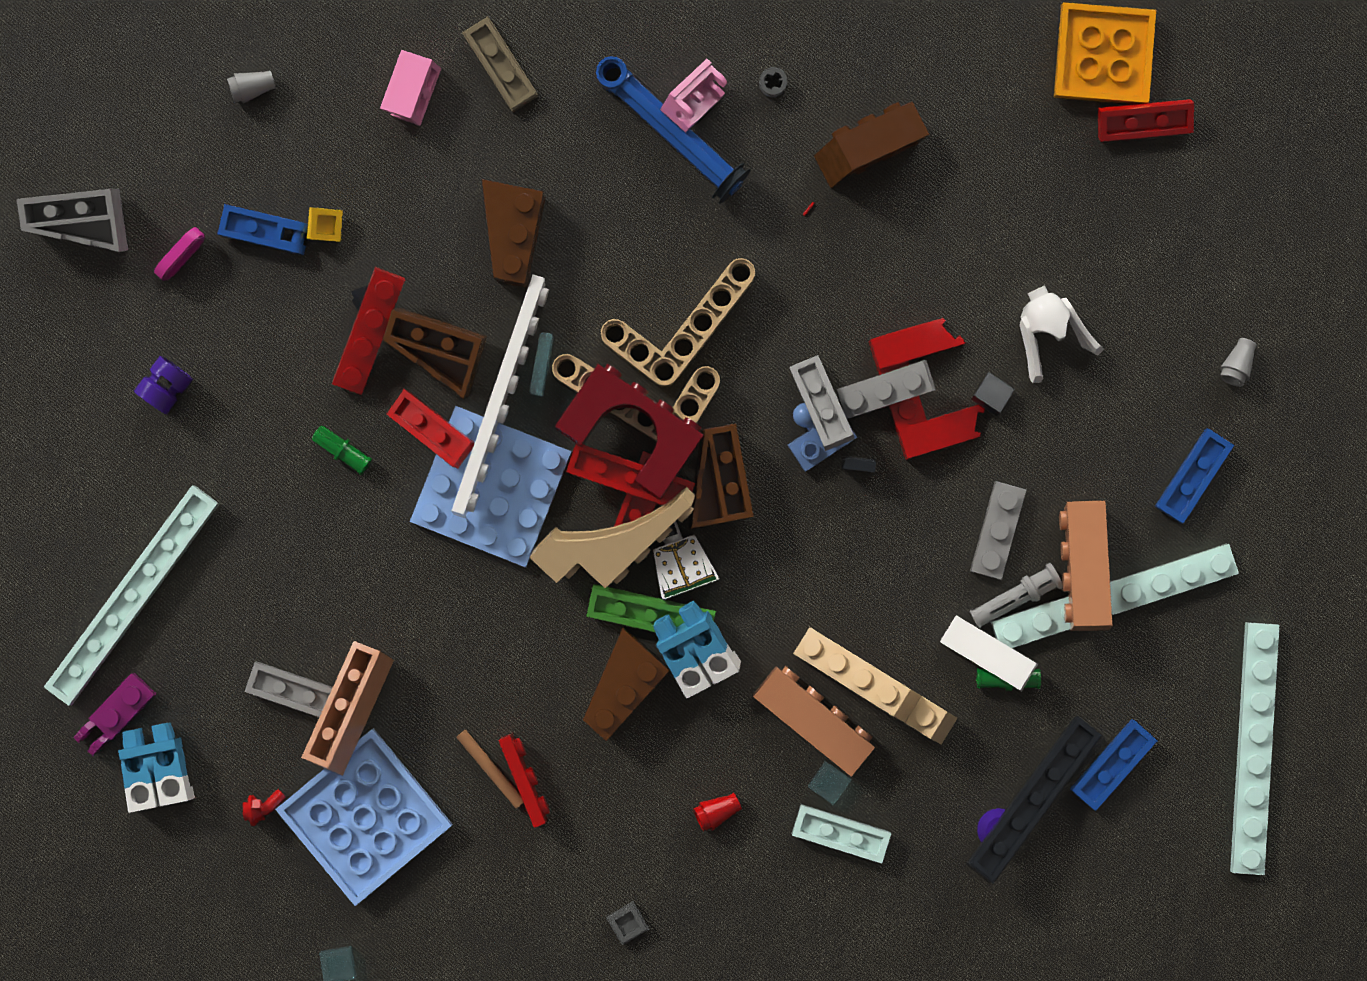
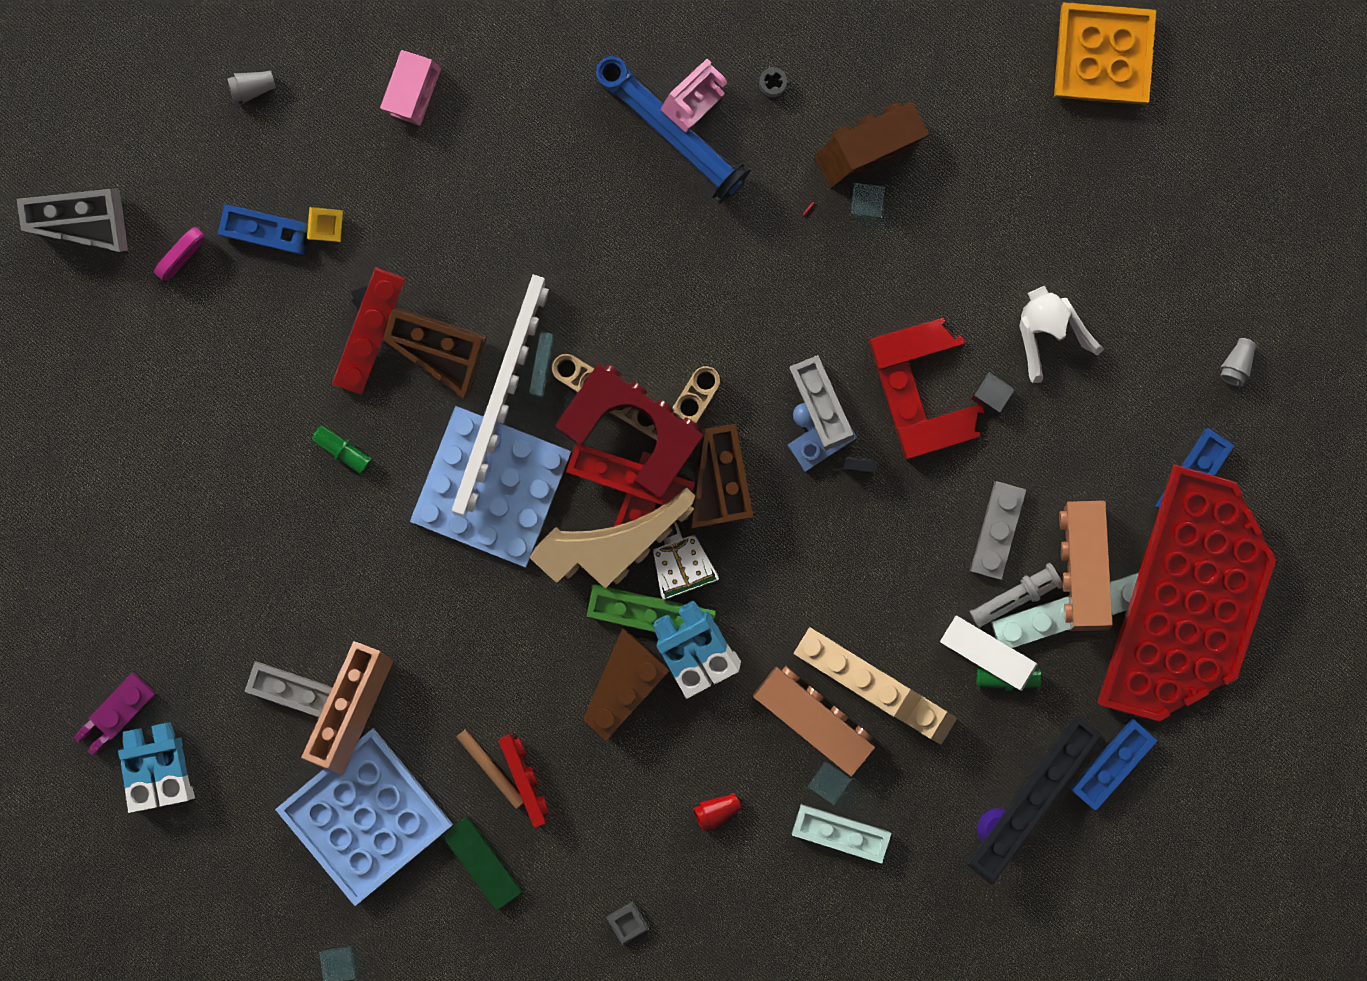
light aqua plate [44,485,219,706] -> none
dark purple wheel [134,356,194,415] -> none
red plate [243,789,286,826] -> none
red plate [387,389,475,469] -> none
dark tan tile [462,16,538,113] -> none
reddish brown wedge [482,179,546,288] -> none
tan beam [601,258,755,387] -> none
light grey plate [837,360,936,419] -> none
red plate [1098,99,1194,142] -> none
light aqua plate [1230,622,1279,875] -> none
none -> dark green tile [441,815,522,911]
none -> clear light blue tile [850,183,885,218]
none -> red plate [1098,464,1276,721]

